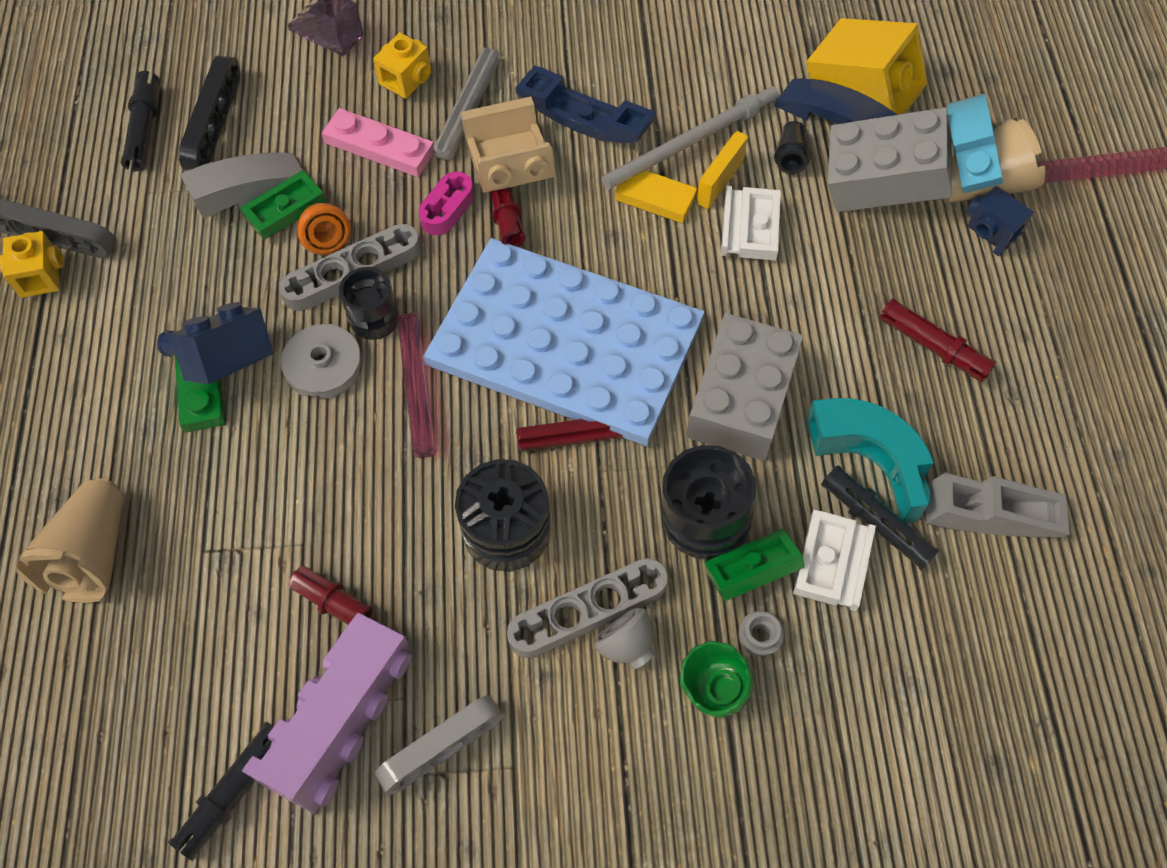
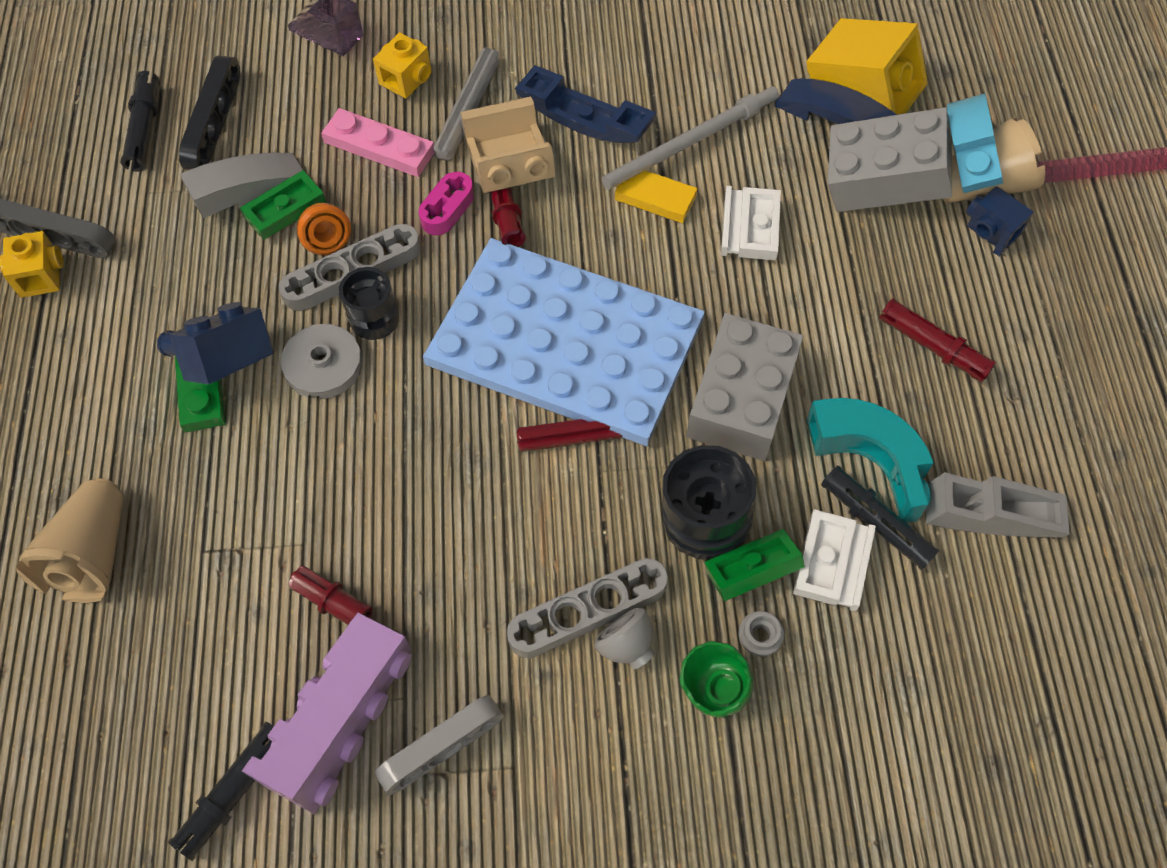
clear pink axle [397,313,436,458] -> none
black wheel [455,459,551,572] -> none
yellow tile [697,131,748,210] -> none
black cone [774,121,811,174] -> none

